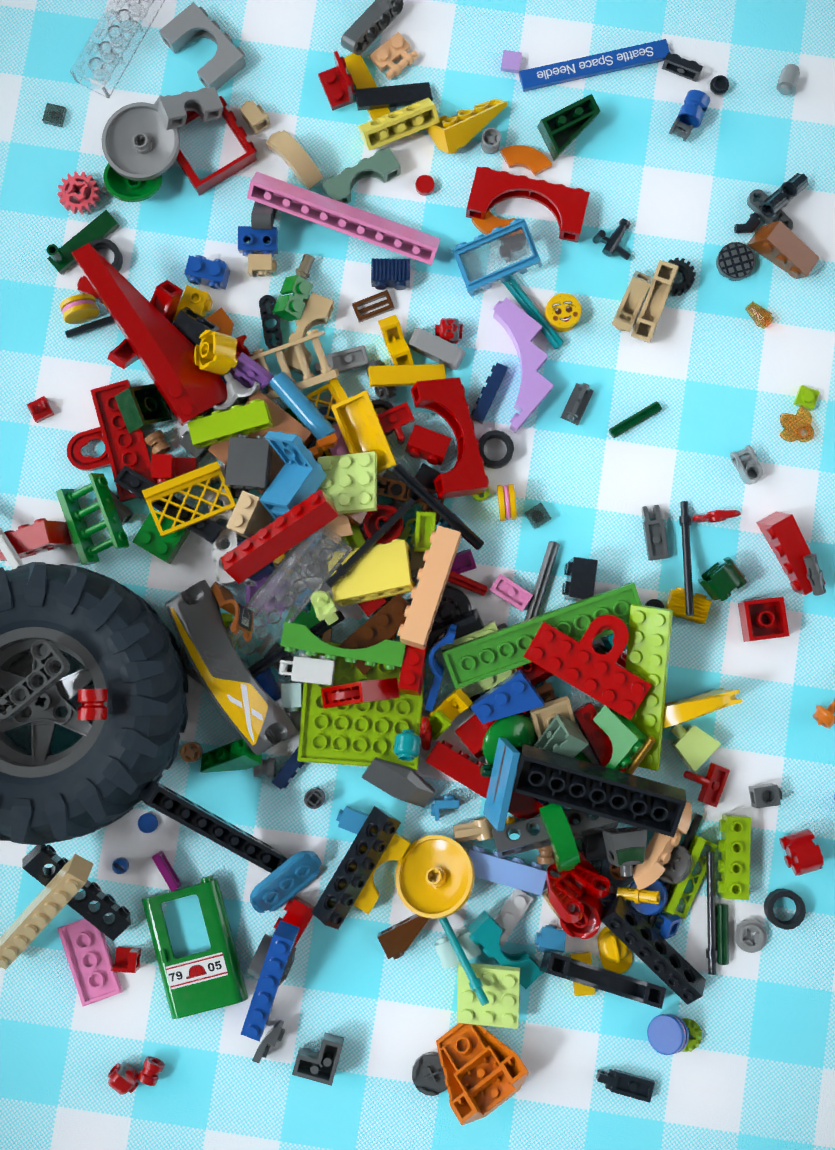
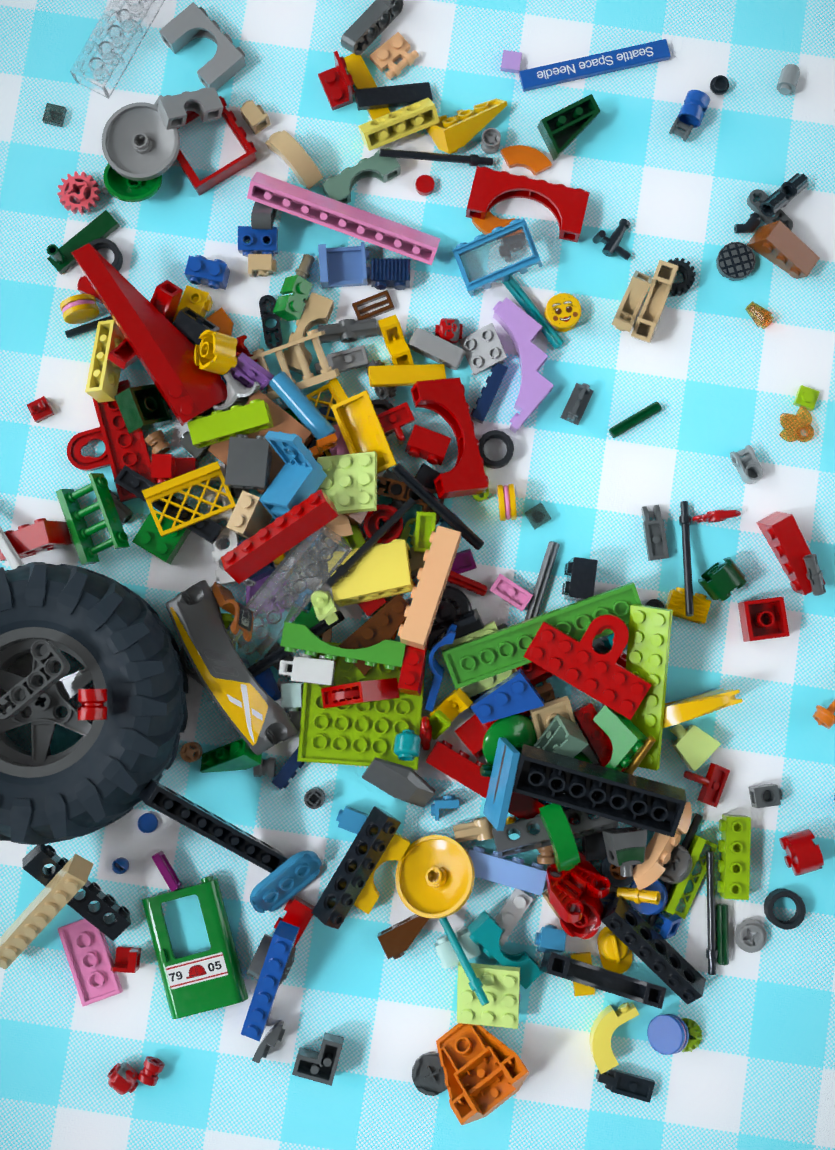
black plate [661,53,703,82] -> none
none -> light yellow brick [85,319,125,402]
none -> medium blue panel [318,242,371,289]
none -> dark grey piece [318,318,378,344]
none -> black bar [379,148,493,167]
none -> light grey hinge [459,323,507,375]
none -> light yellow arch [589,1002,640,1074]

